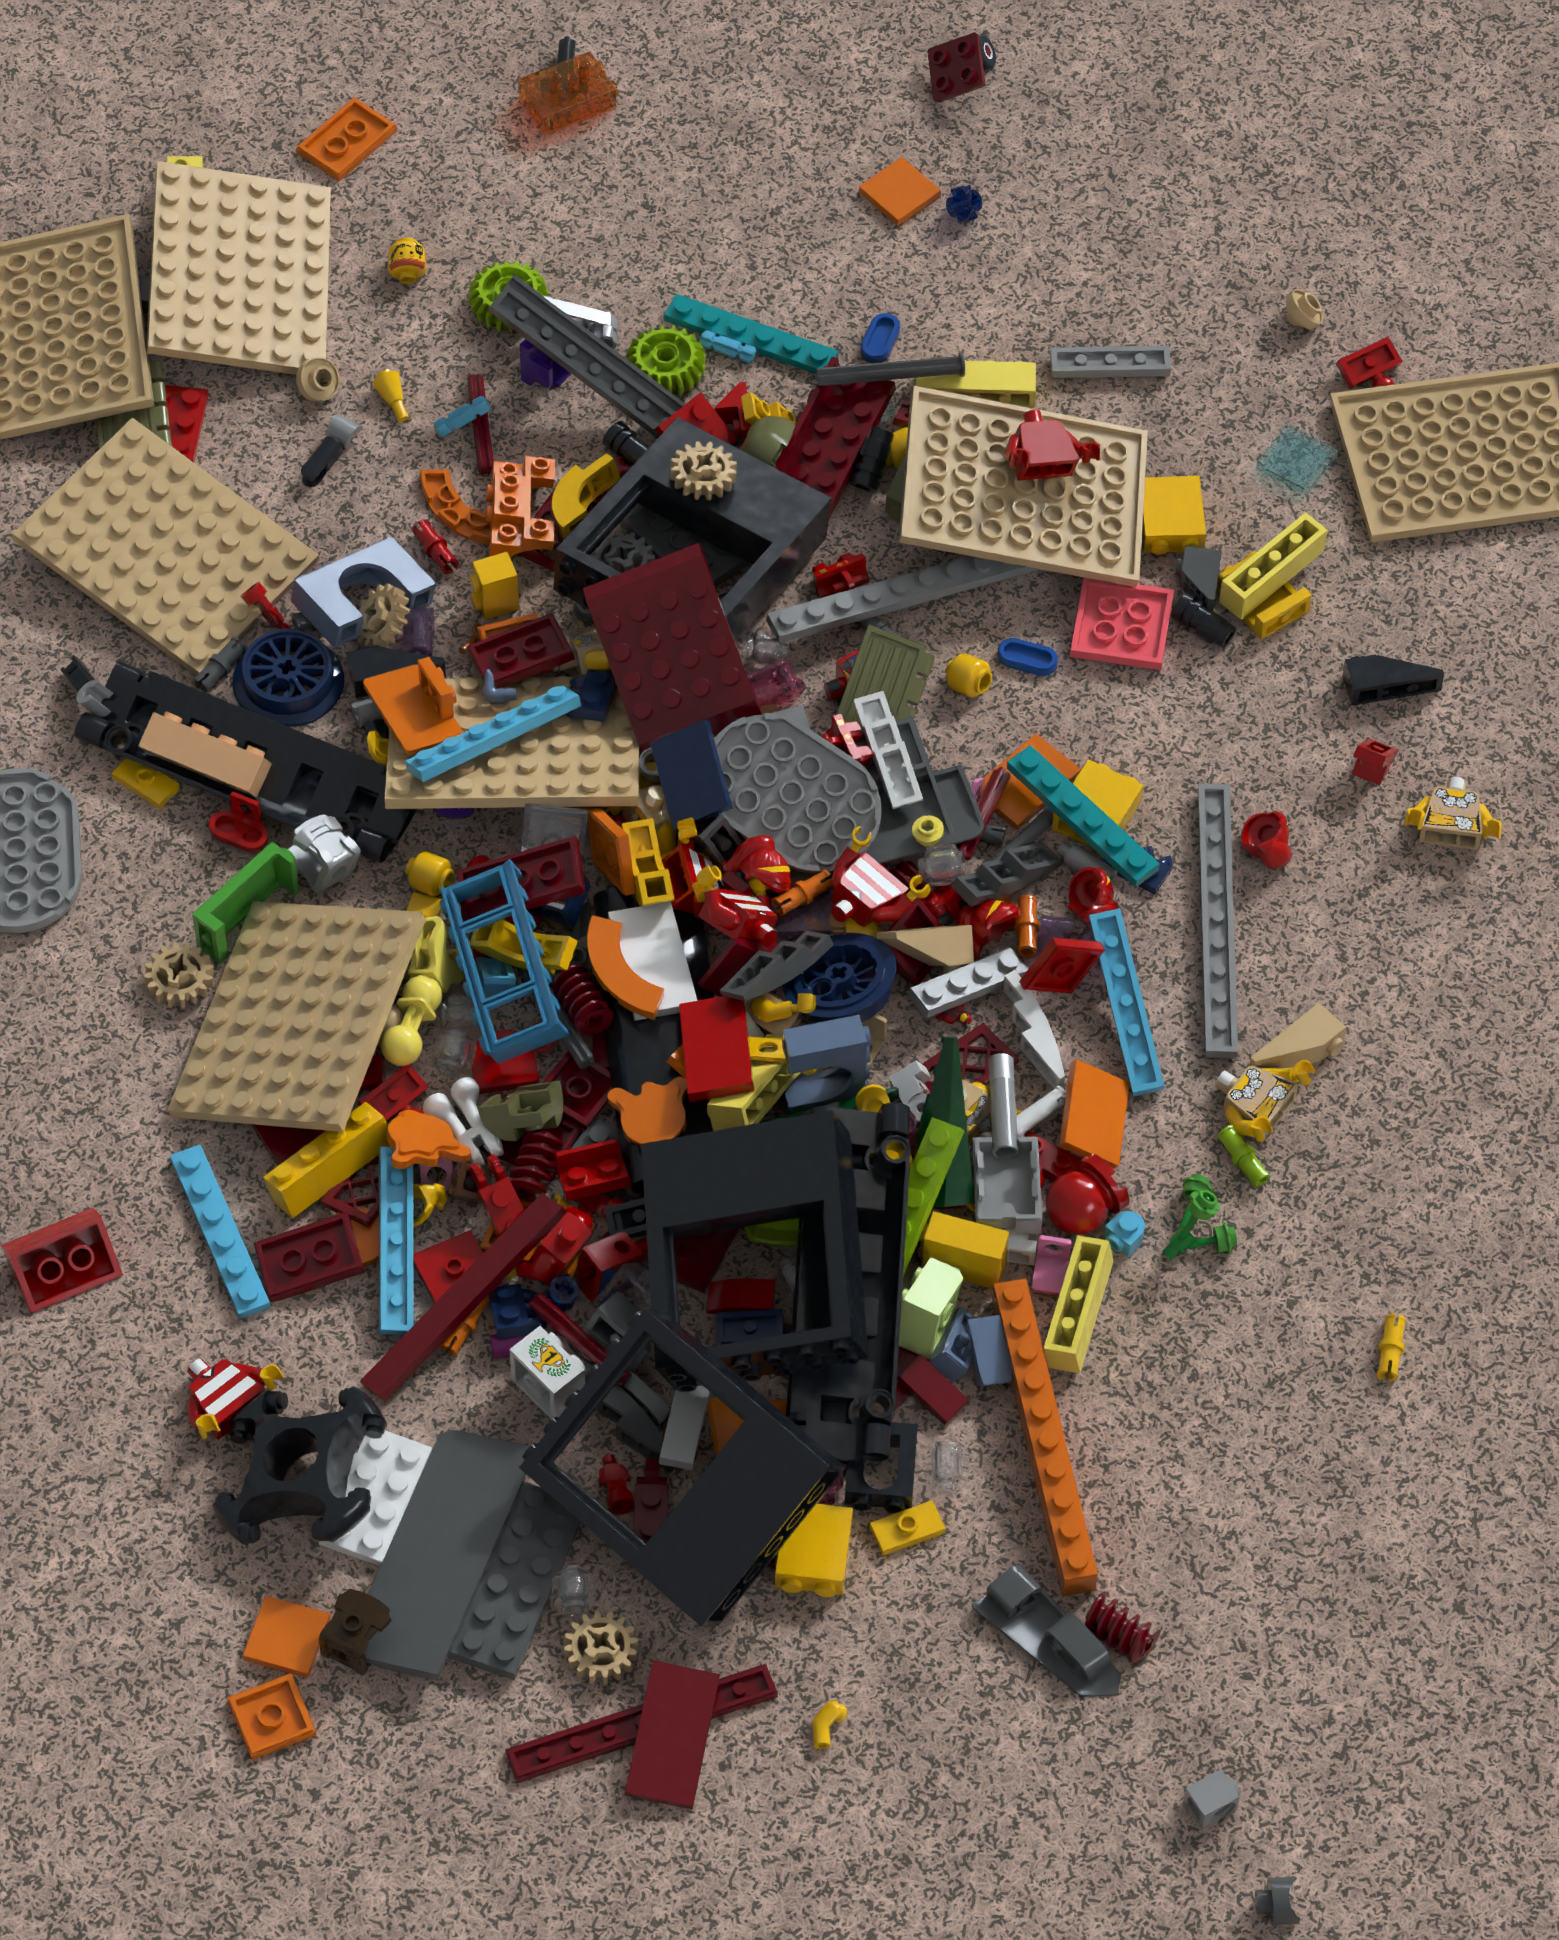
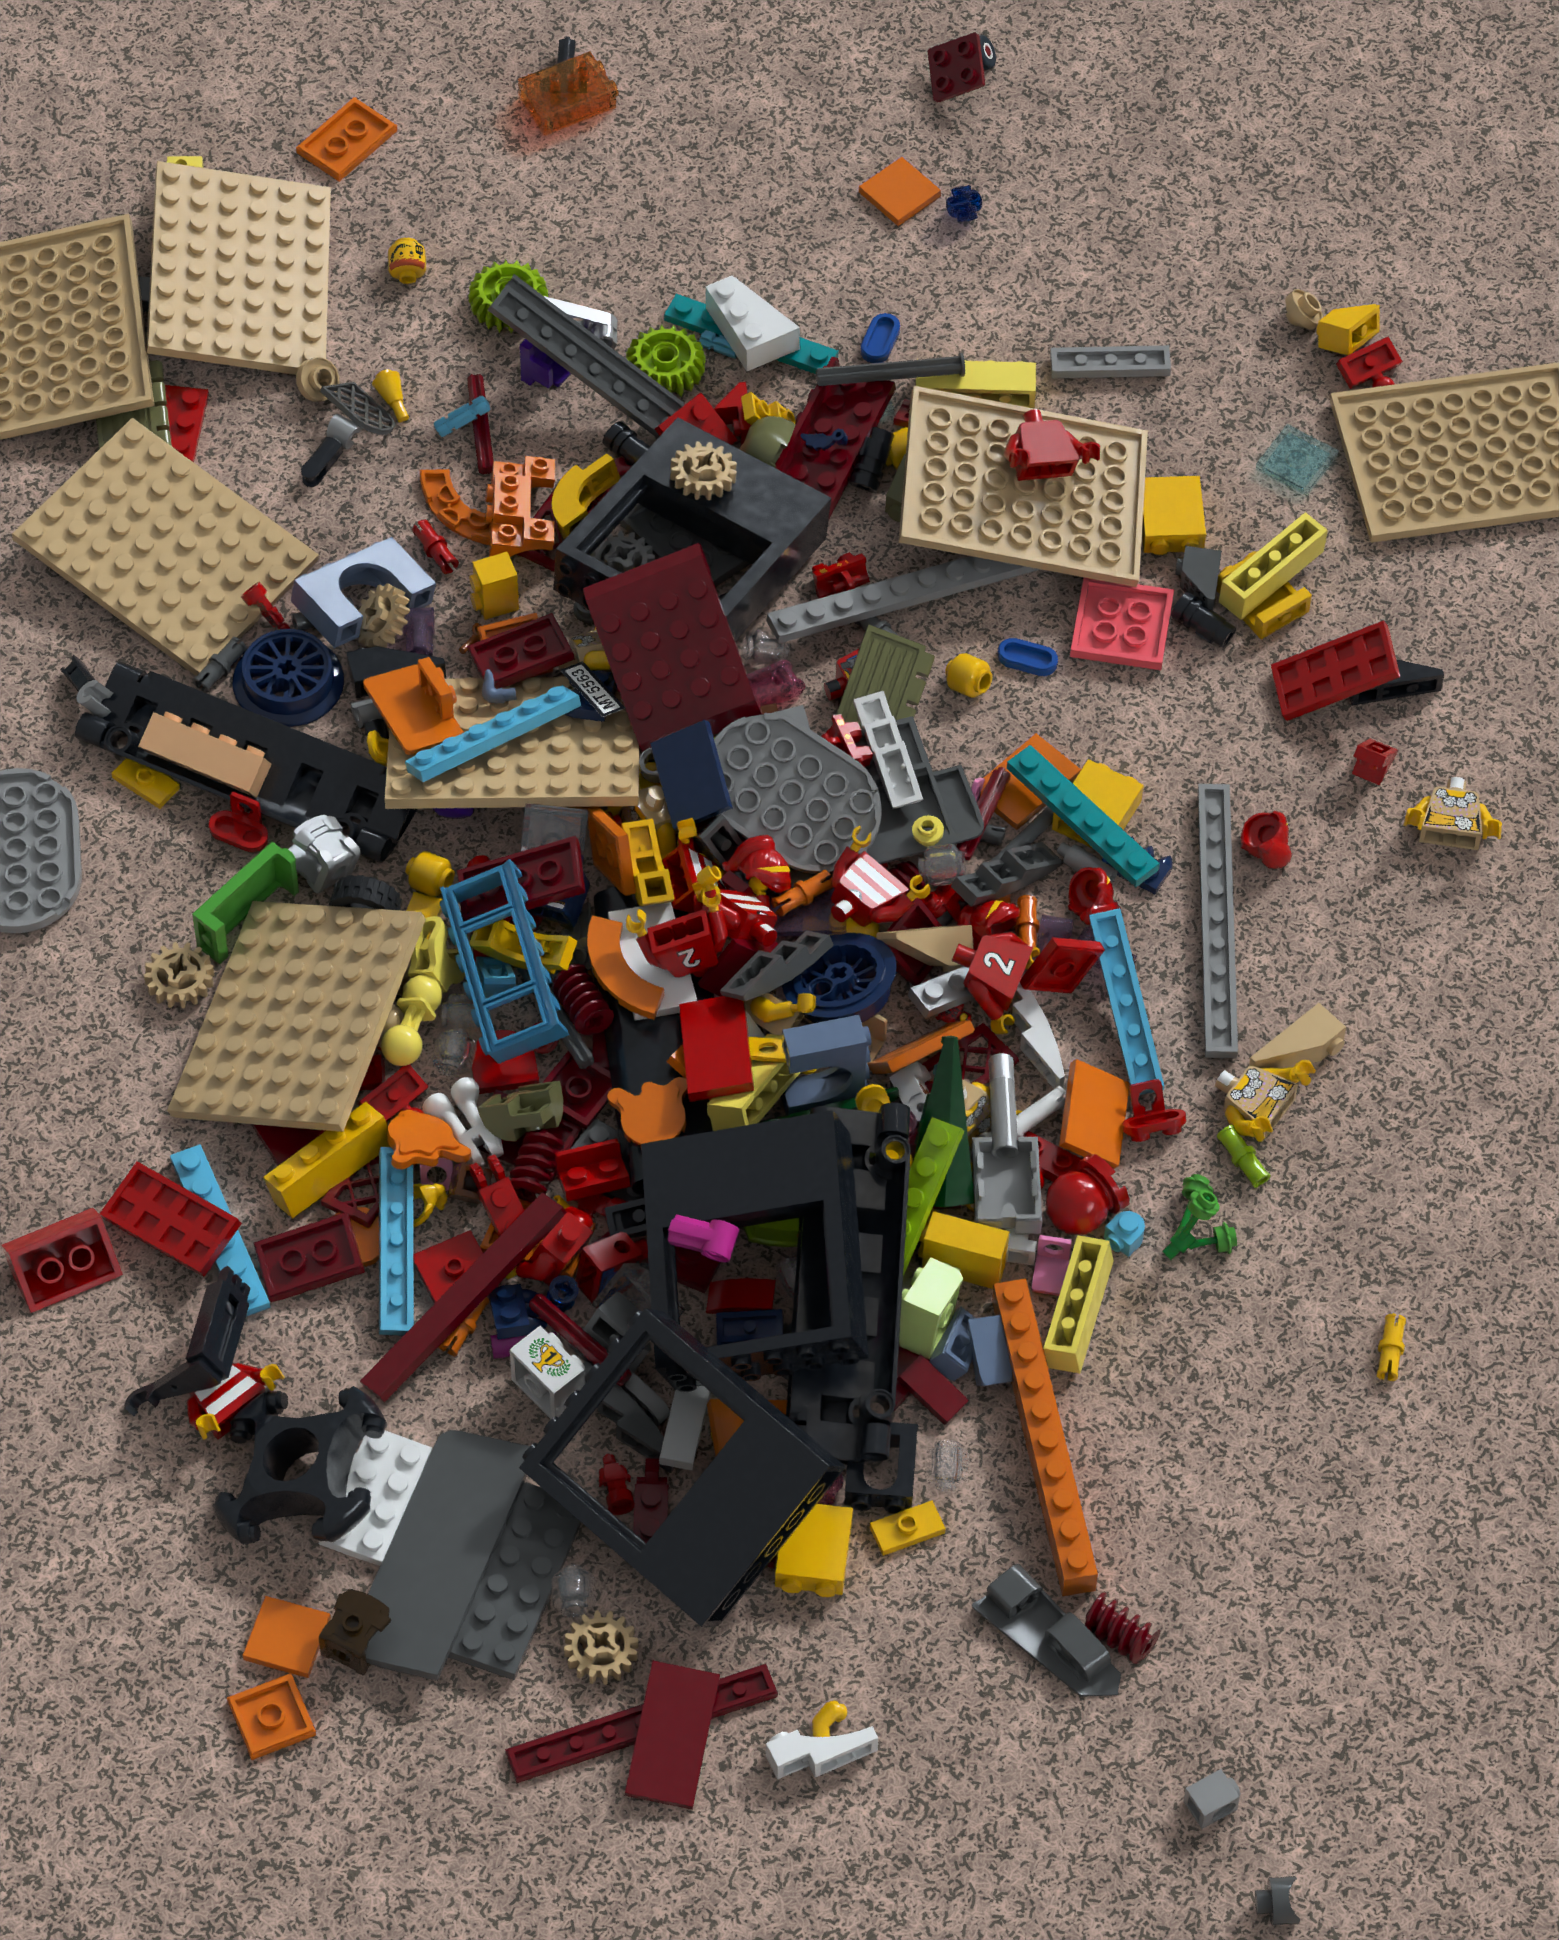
none -> red plate [99,1161,242,1277]
none -> black hinge [124,1266,250,1416]
none -> dark grey window [320,382,395,435]
none -> black tyre [329,875,403,910]
none -> sticker [560,661,625,717]
none -> red torso [626,885,728,978]
none -> dark pink piece [668,1214,740,1262]
none -> white wedge [705,276,800,371]
none -> white slope [766,1726,878,1779]
none -> dark blue piece [800,429,848,451]
none -> orange tile [868,1020,975,1074]
none -> red torso [952,932,1040,1034]
none -> red bracket [1122,1079,1187,1142]
none -> red plate [1271,620,1400,721]
none -> yellow slope [1316,304,1380,355]

